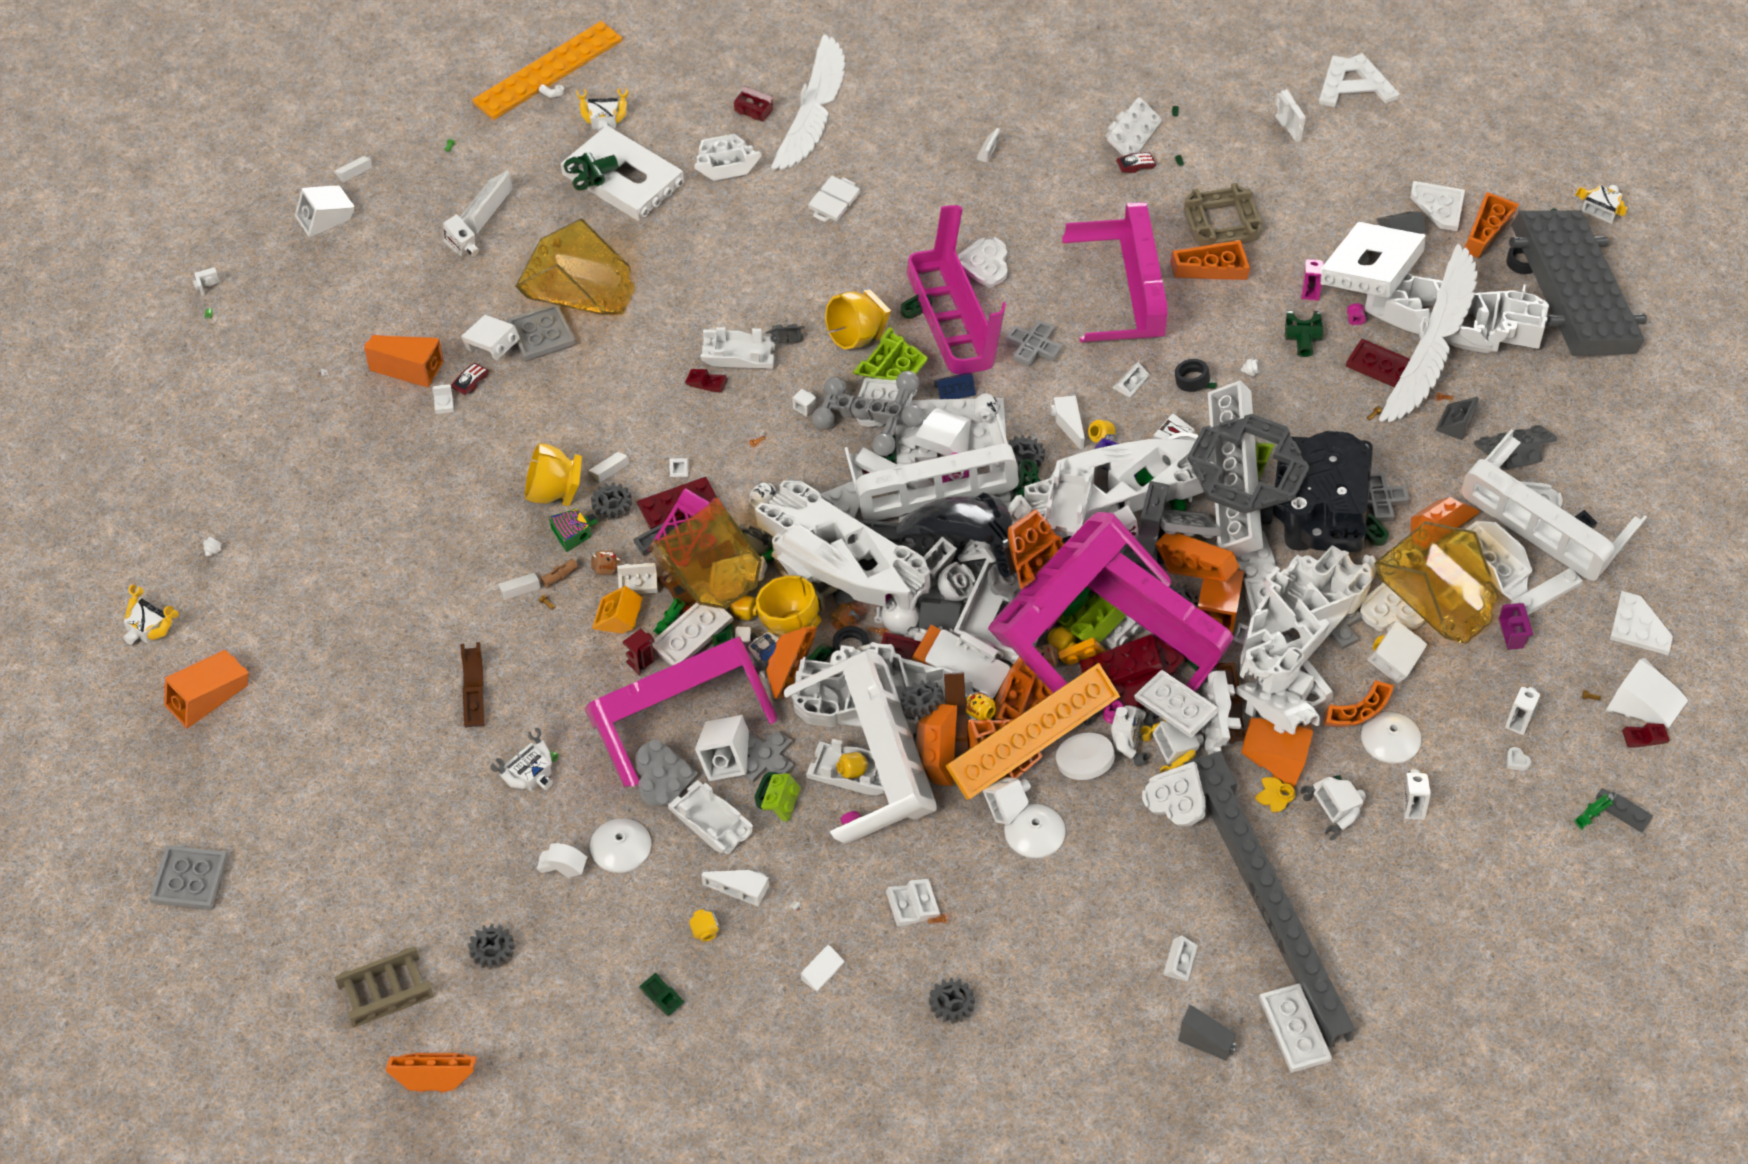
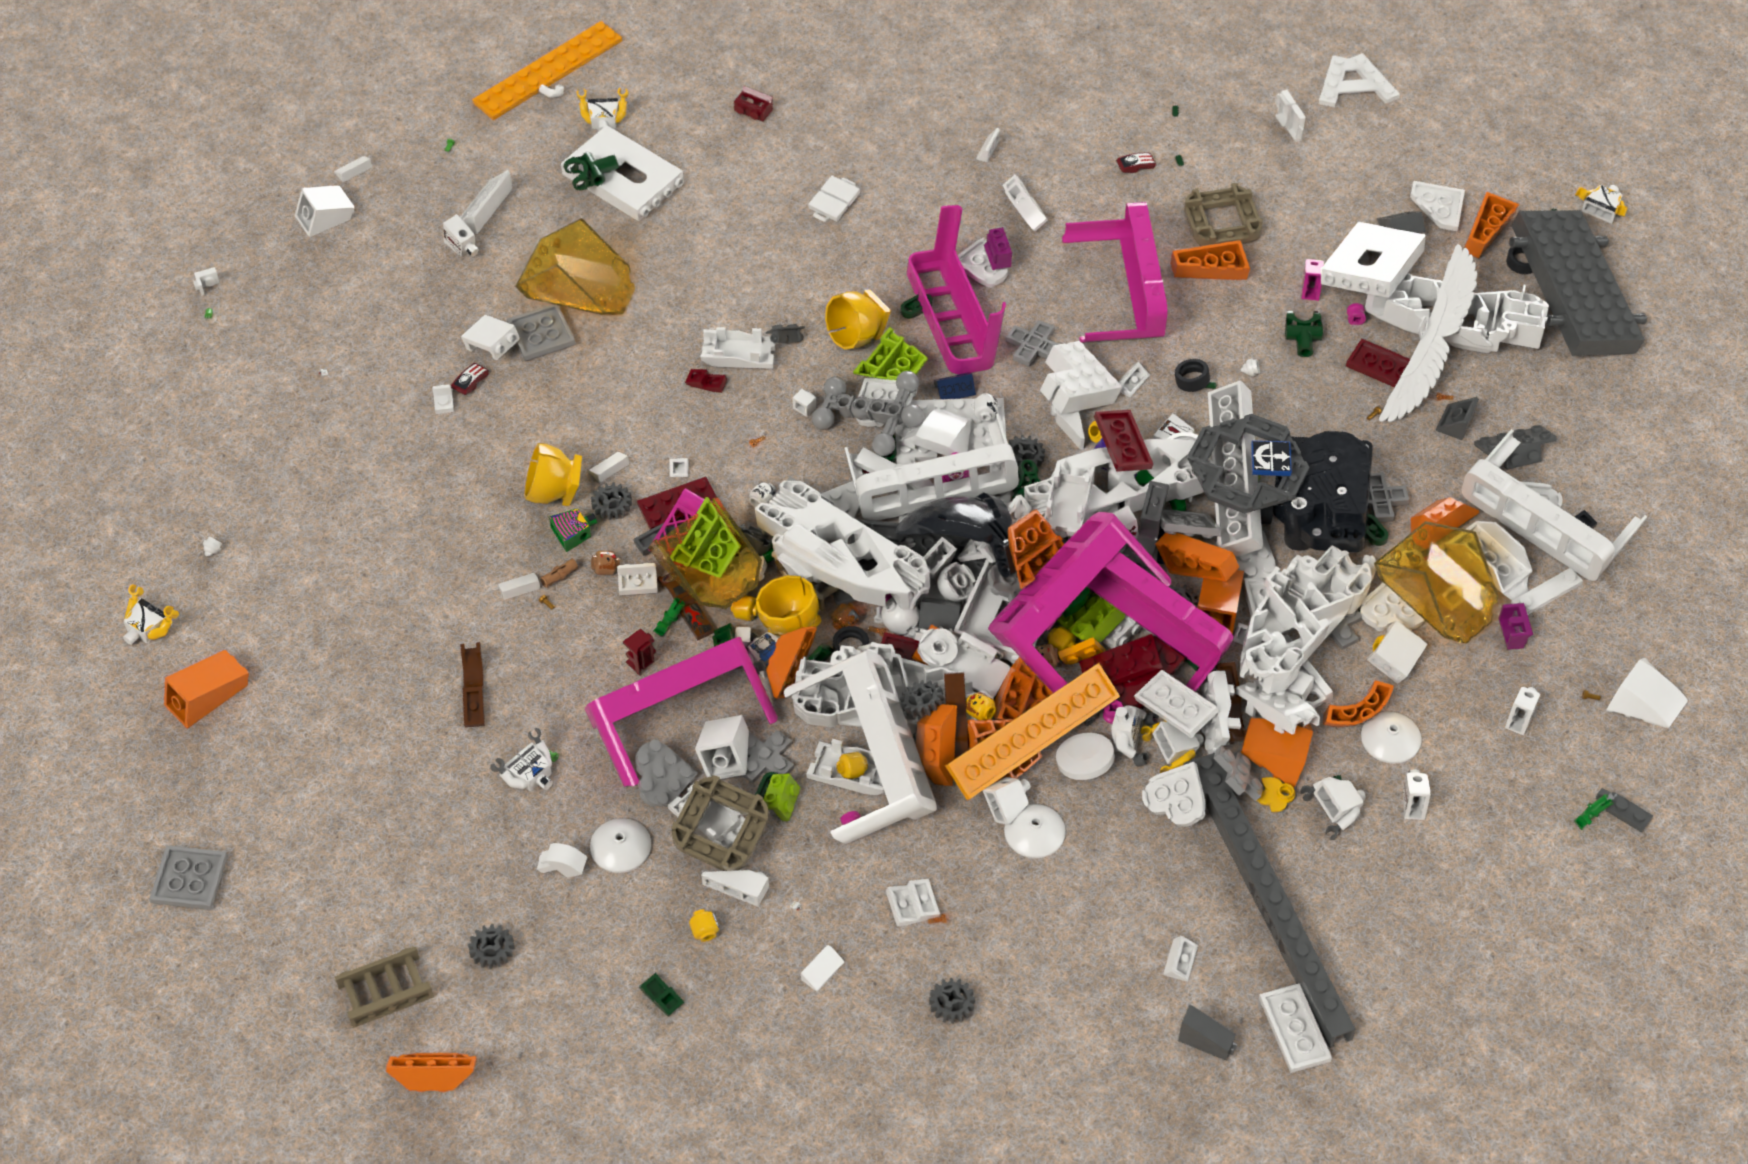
orange slope [364,335,444,388] -> none
light orange slope [592,586,643,634] -> none
white plate [652,594,734,666] -> none
white wedge [694,134,762,181] -> none
white piece [771,35,846,170] -> none
white bracket [1105,98,1162,156] -> none
white tile [1506,747,1531,771] -> none
white plate [1610,591,1673,655] -> none
dark red slope [1622,723,1670,748] -> none
none -> lime wedge [668,497,741,578]
none -> dark tan plate [672,775,769,871]
none -> white plate [917,628,958,667]
none -> magenta window [984,227,1012,270]
none -> white slope [1002,174,1048,231]
none -> white piece [1040,341,1122,414]
none -> dark red plate [1094,409,1154,472]
none -> light grey plate [1214,745,1263,801]
none -> tile [1251,440,1292,476]

